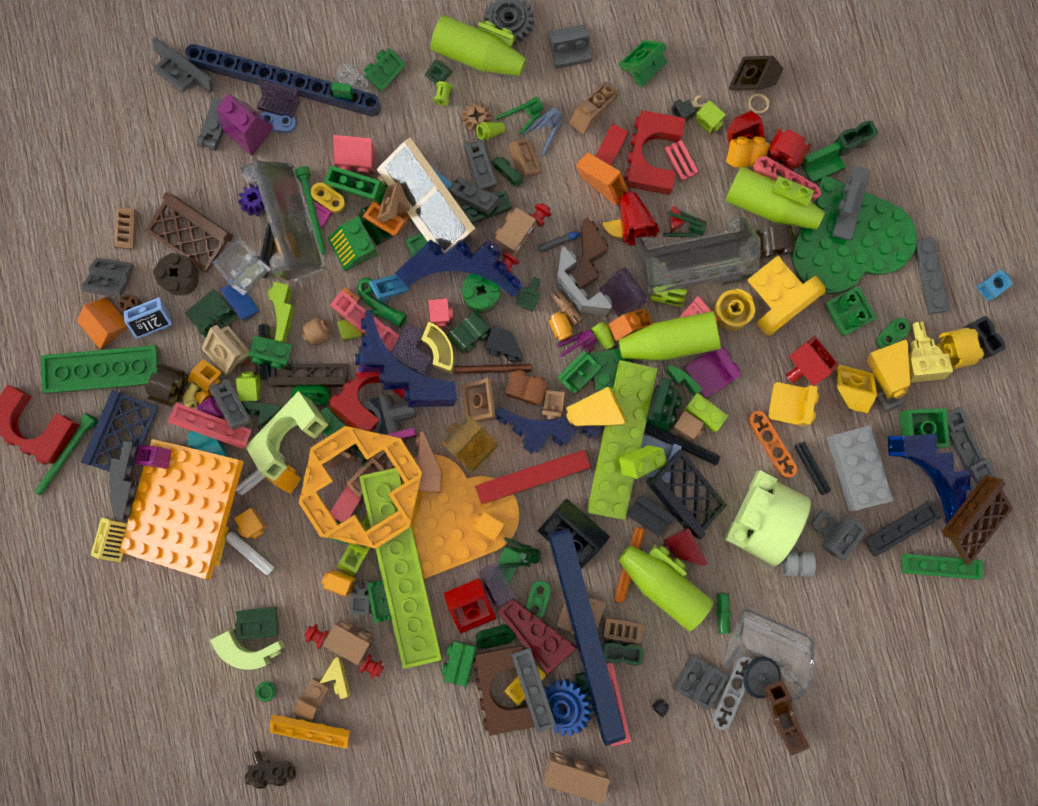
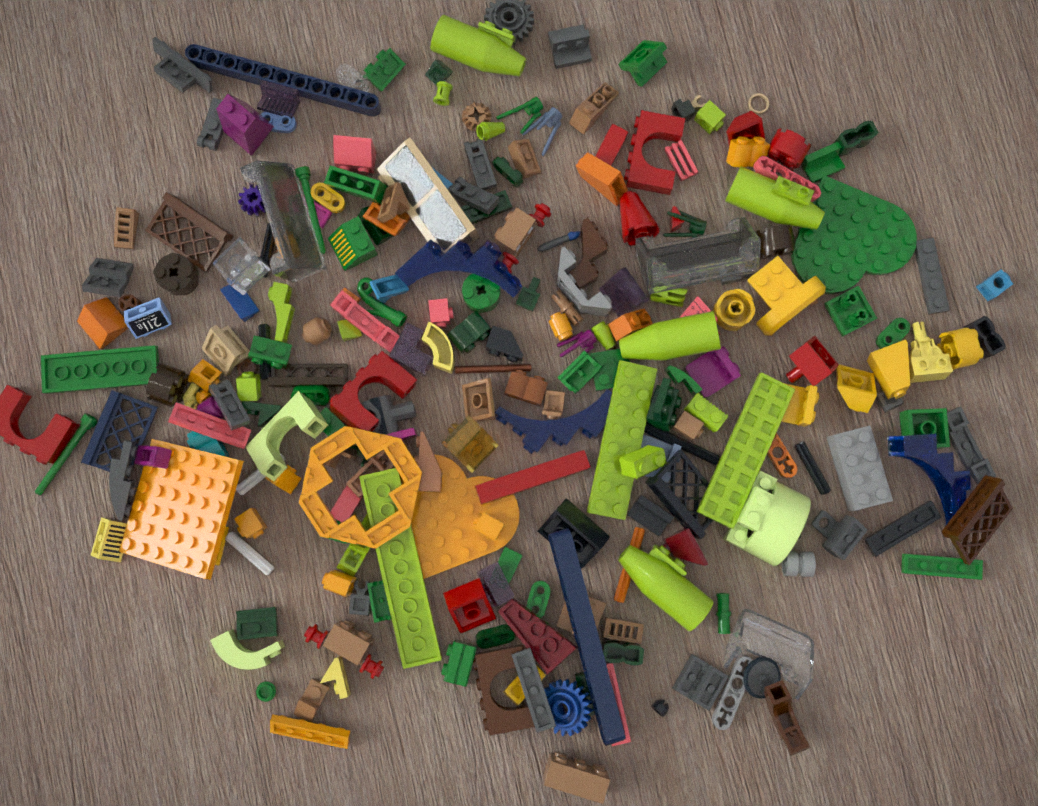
dark green hinge [185,289,238,338] -> none
dark brown brick [245,751,296,789] -> none
green tile [331,82,354,100] -> none
clear blue arch [355,311,457,407] -> none
green tile [405,233,431,258] -> none
dark green plant [498,537,541,569] -> none
yellow slope [566,387,628,426] -> none
yellow tile [602,219,622,239] -> none
dark brown slope [729,55,783,90] -> none
dark grey bracket [832,165,871,241] -> none
none -> lime plate [697,372,795,529]

